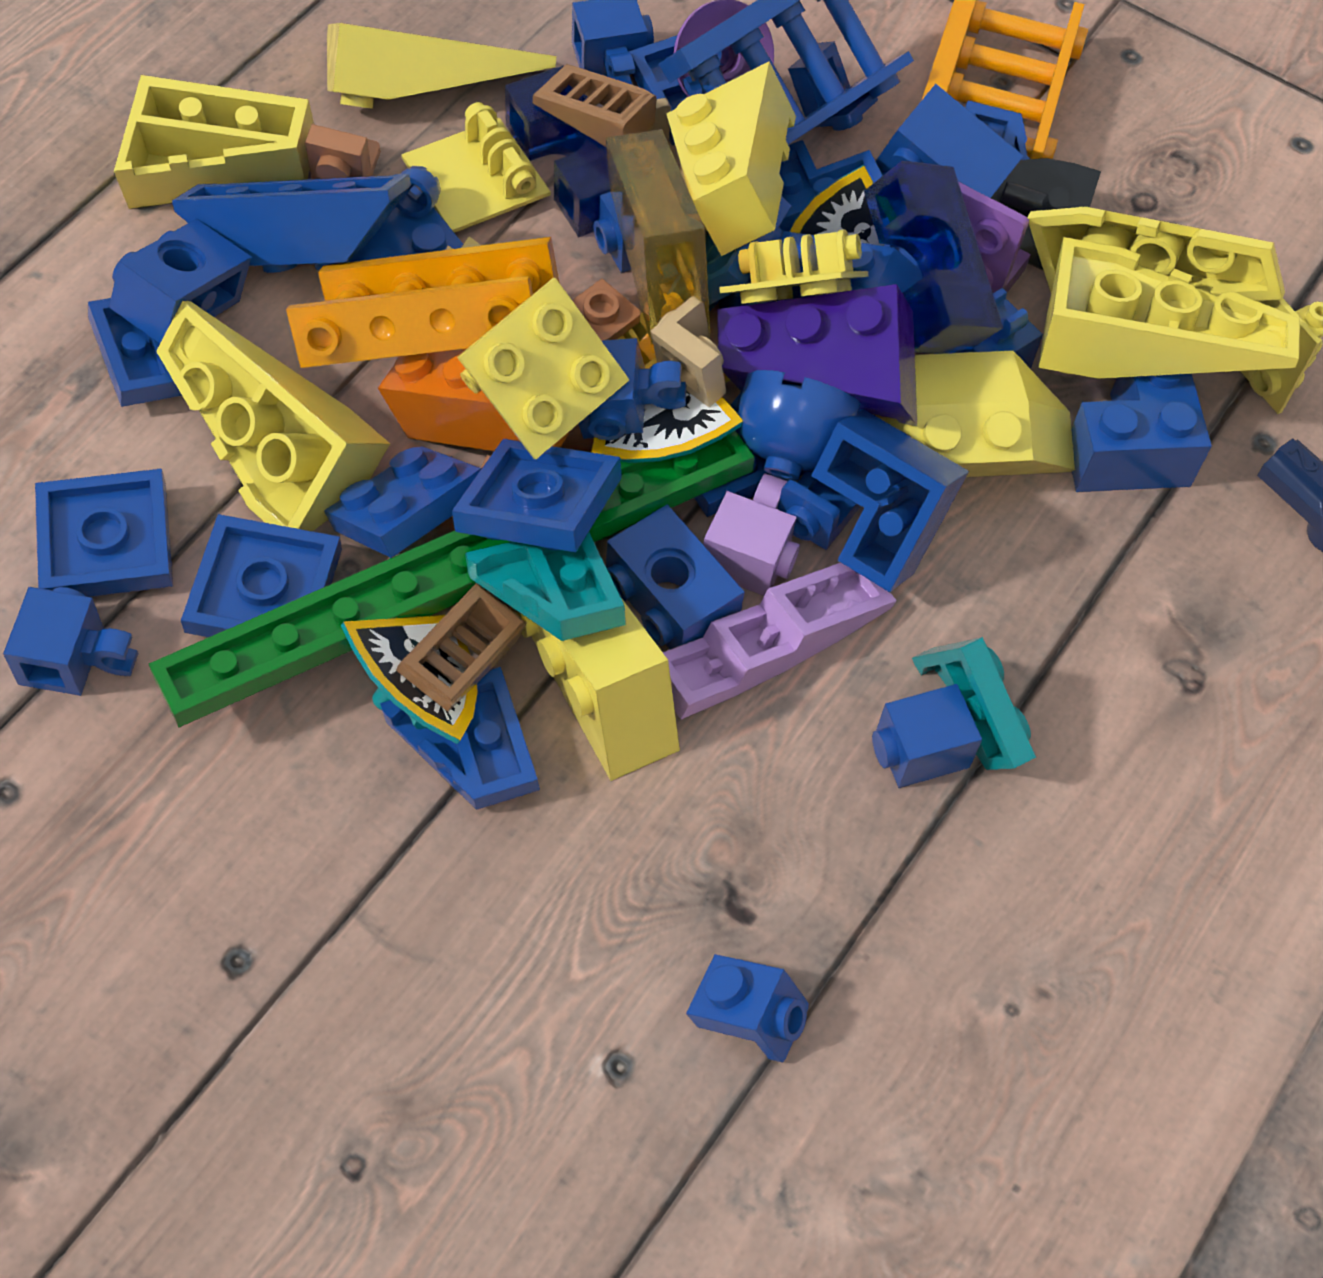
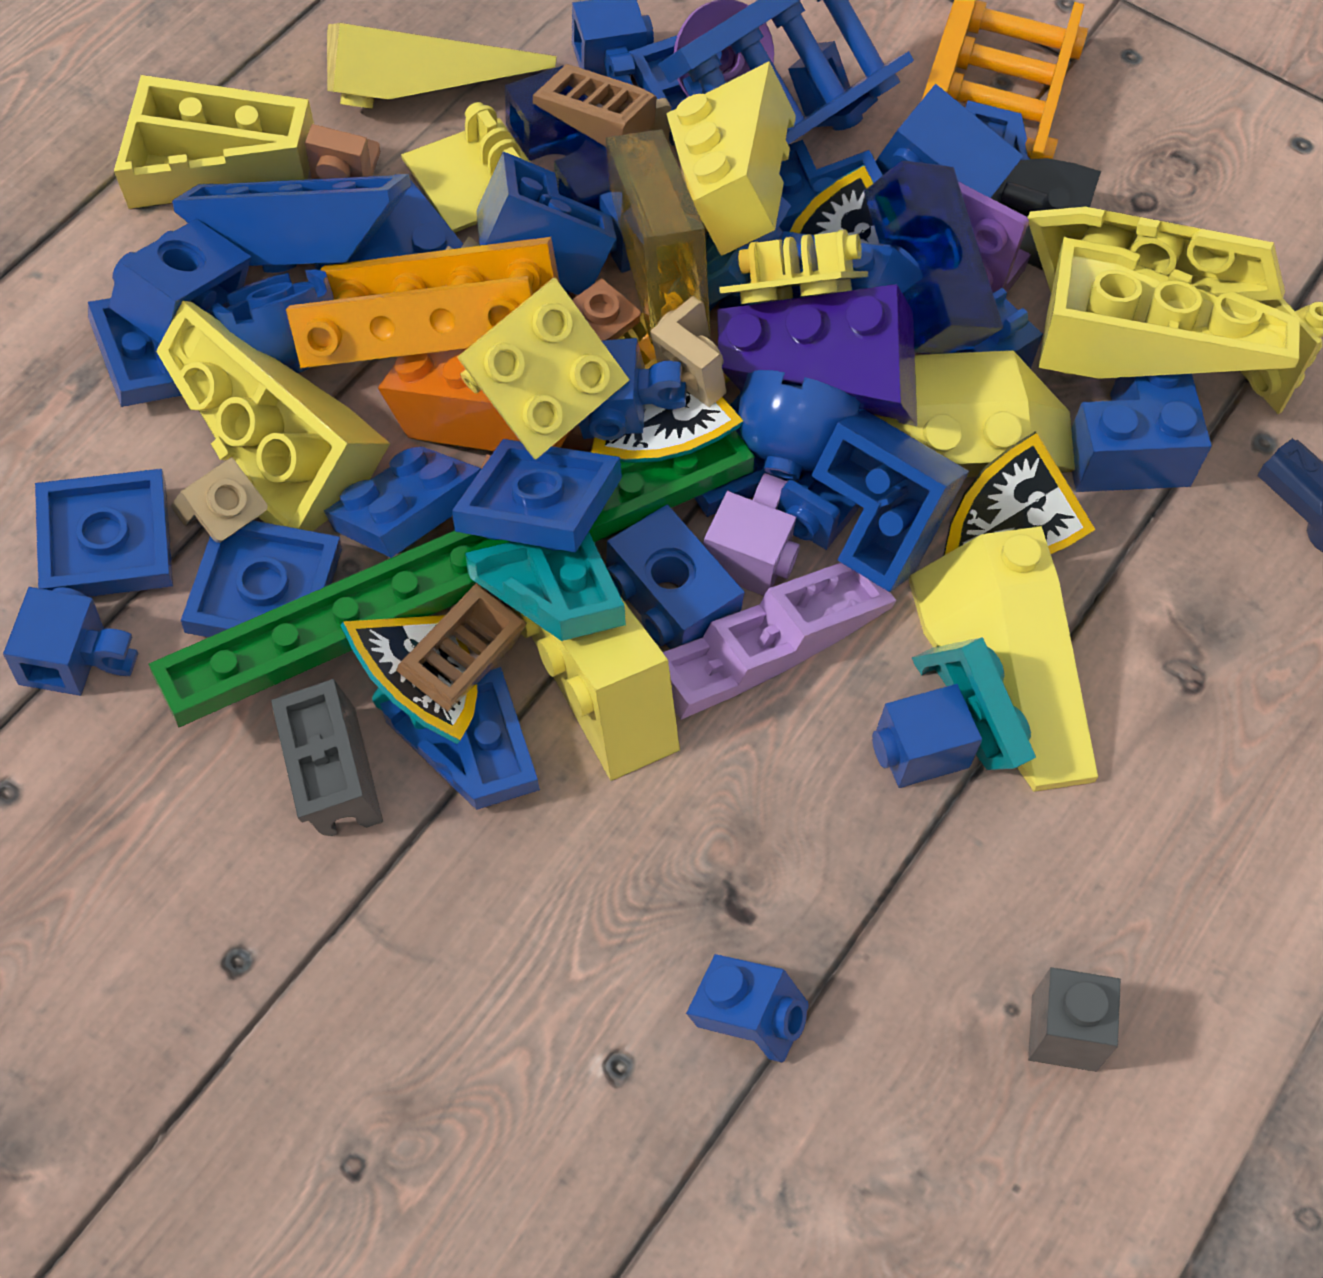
blue hinge [396,166,441,217] -> none
none -> tan bracket [170,457,268,543]
none -> blue cylinder [212,269,335,373]
none -> dark grey hinge [271,679,383,836]
none -> blue brick [476,151,616,295]
none -> light yellow wedge [909,526,1098,792]
none -> shield [943,431,1096,556]
none -> dark grey brick [1028,967,1121,1072]

